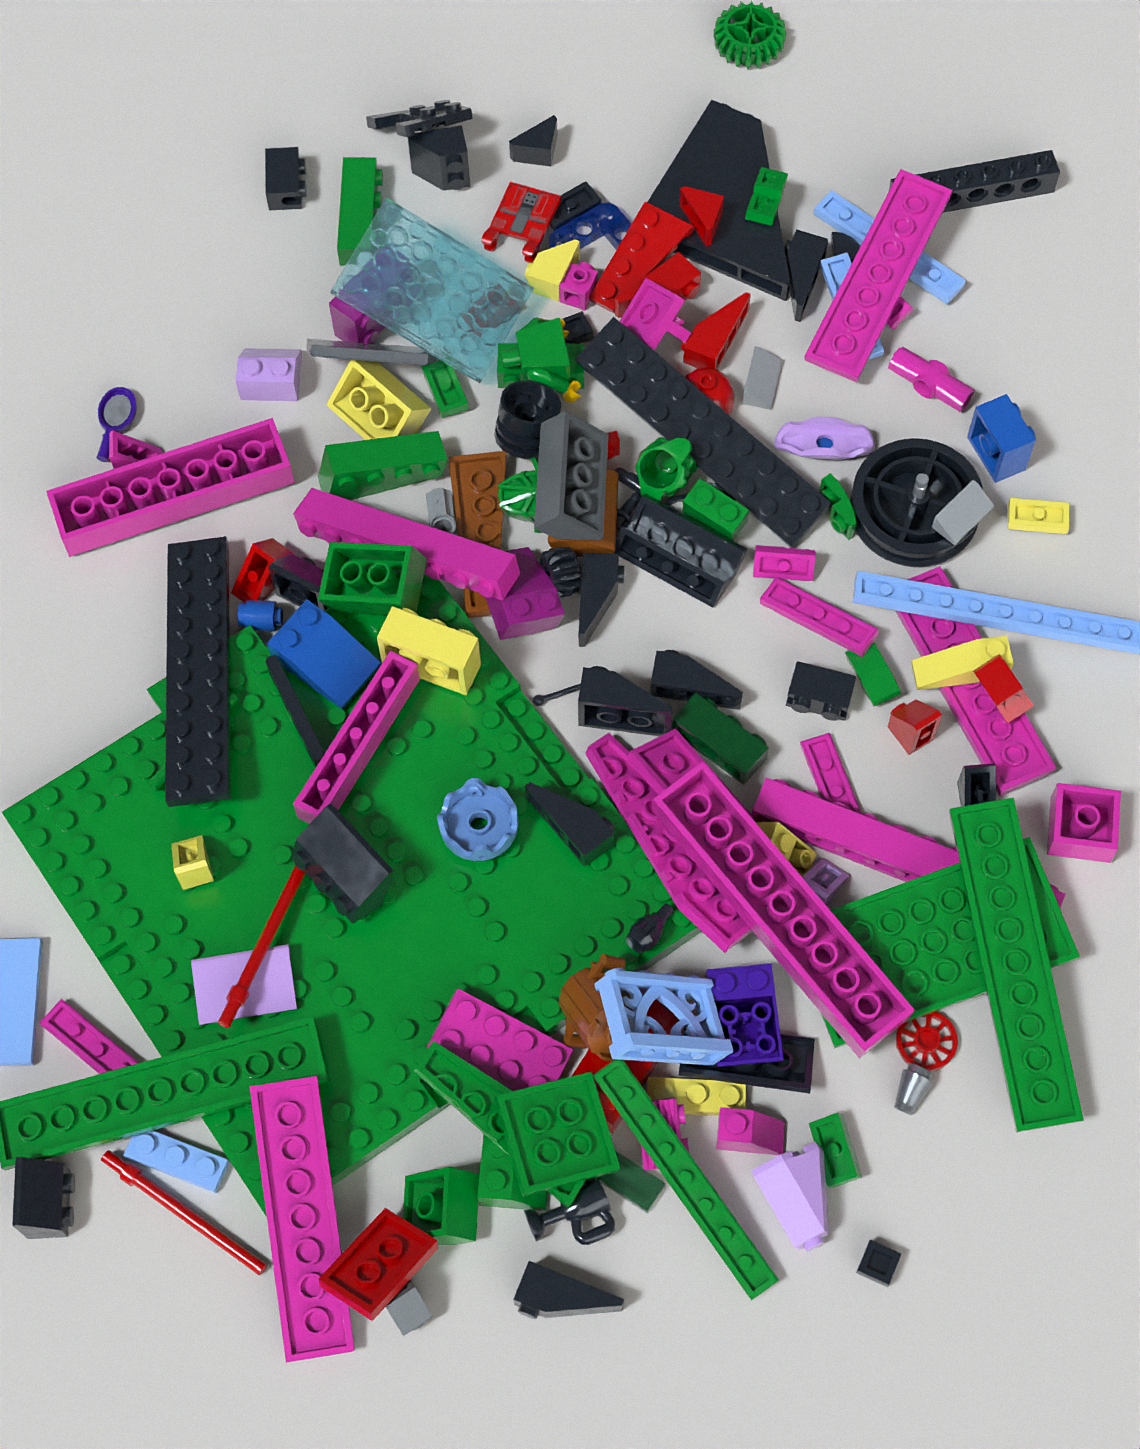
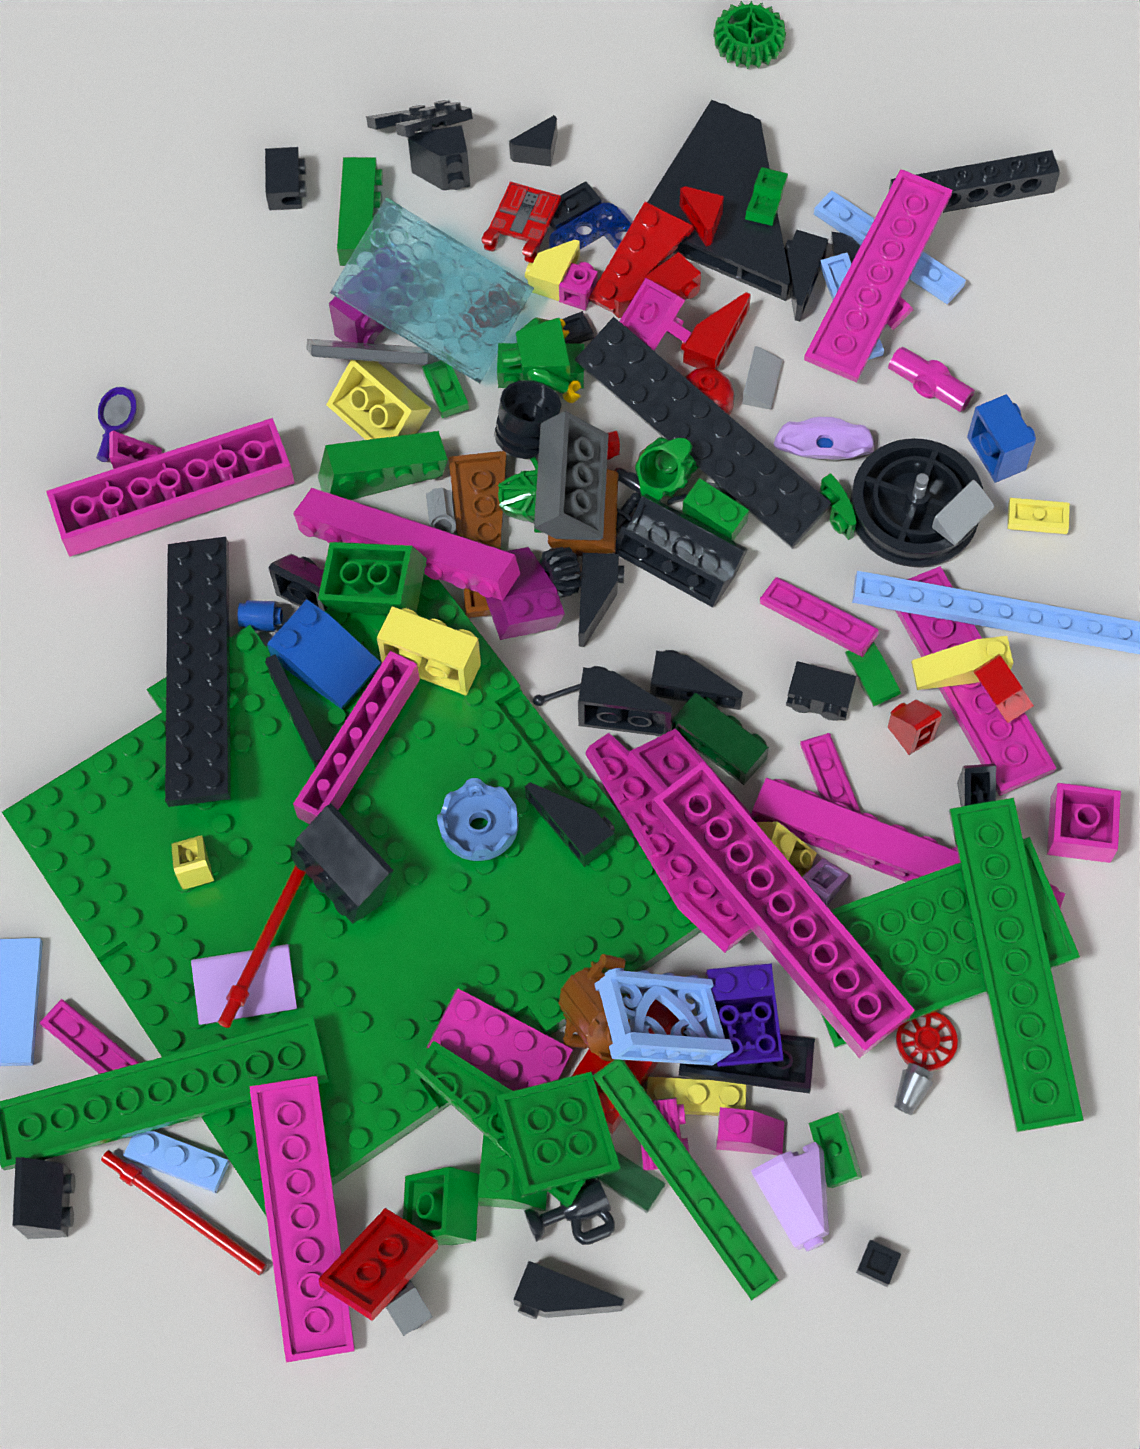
red slope [231,538,295,603] -> none
lavender slope [236,348,302,401] -> none
black piece [626,903,674,953] -> none
dark pink plate [753,545,816,581] -> none

